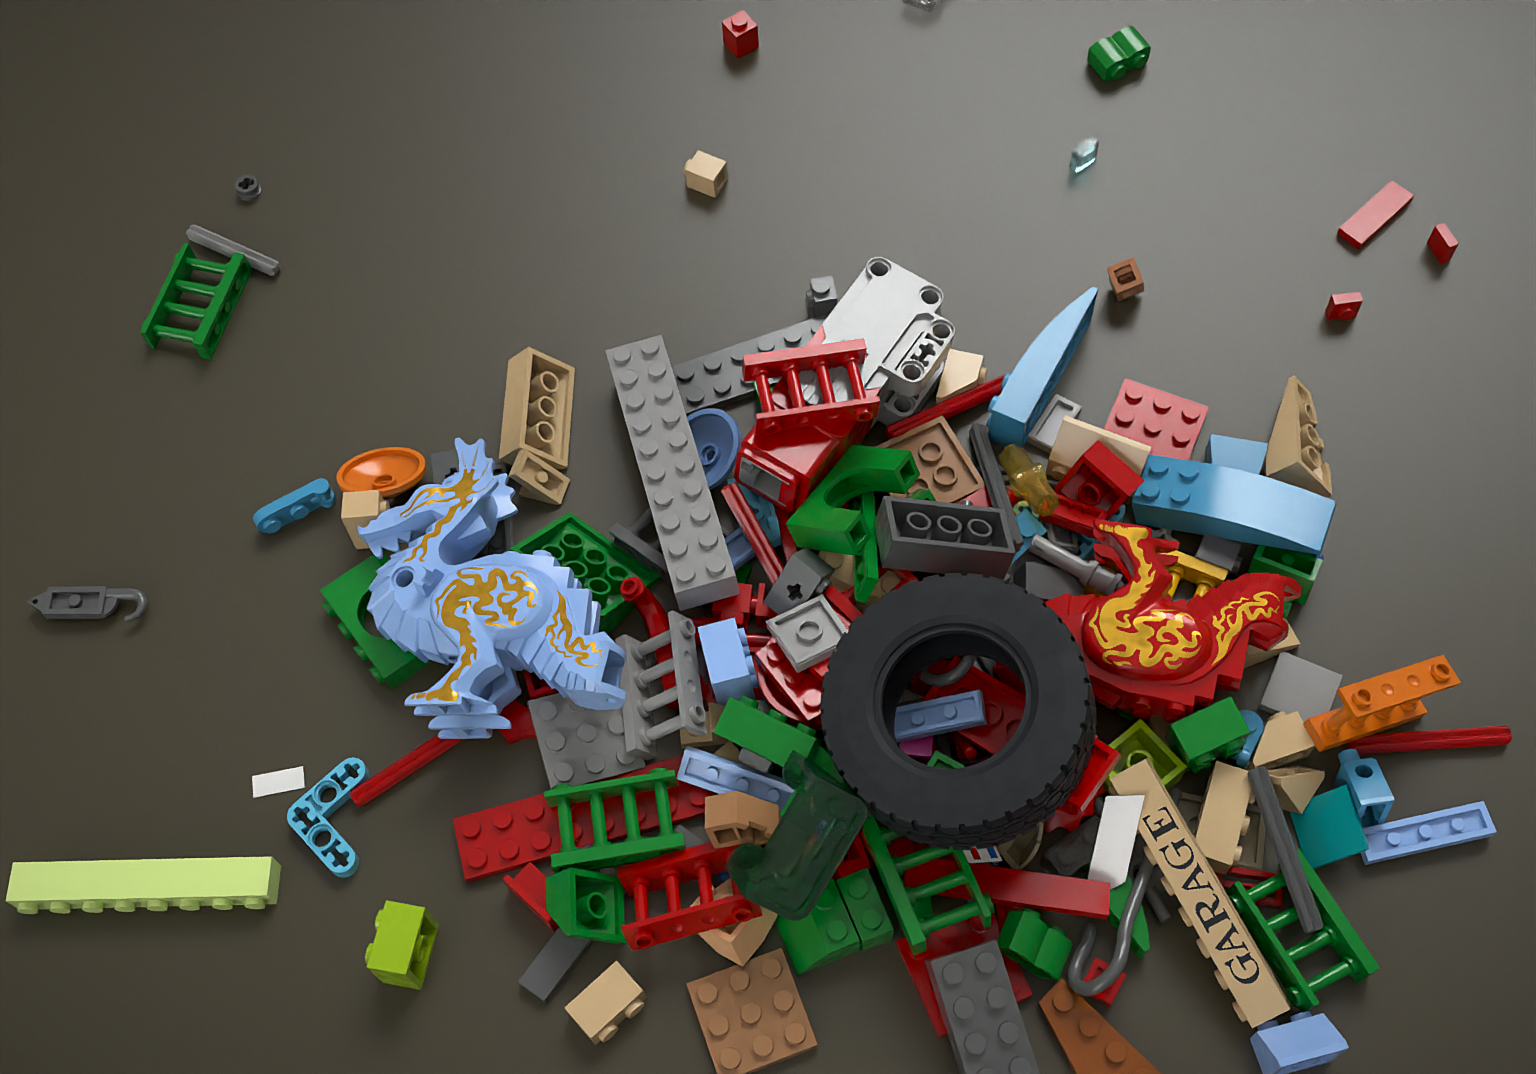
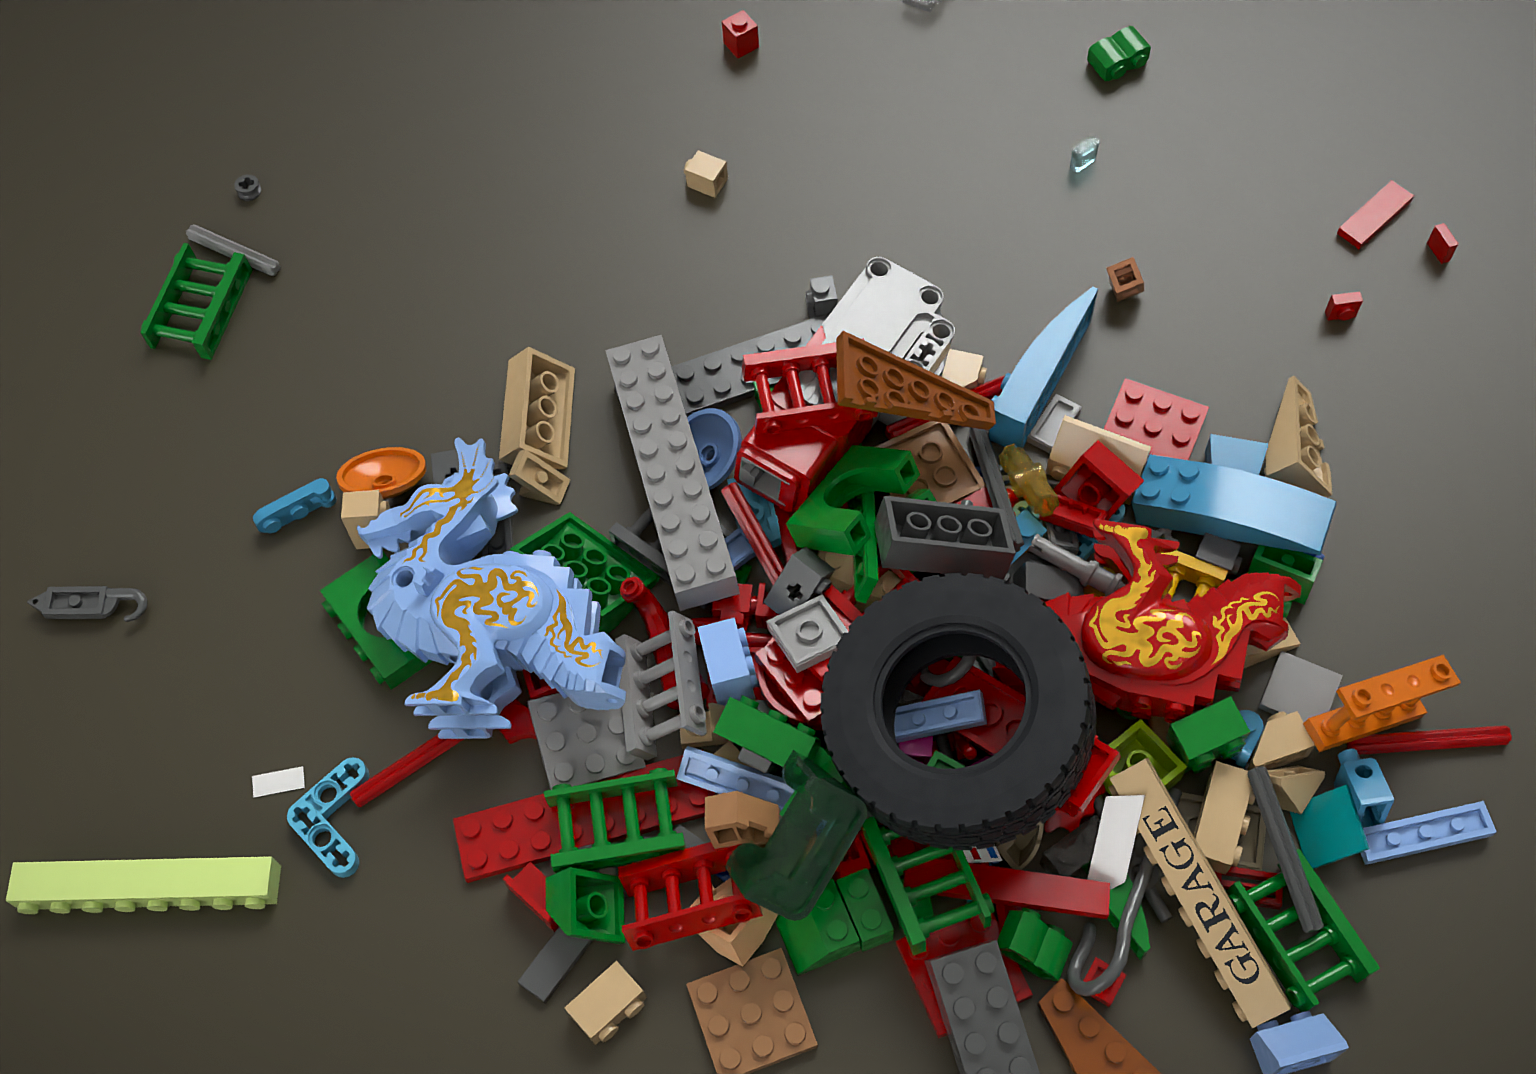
lime brick [365,900,439,990] -> none
none -> dark orange wing [836,331,996,430]

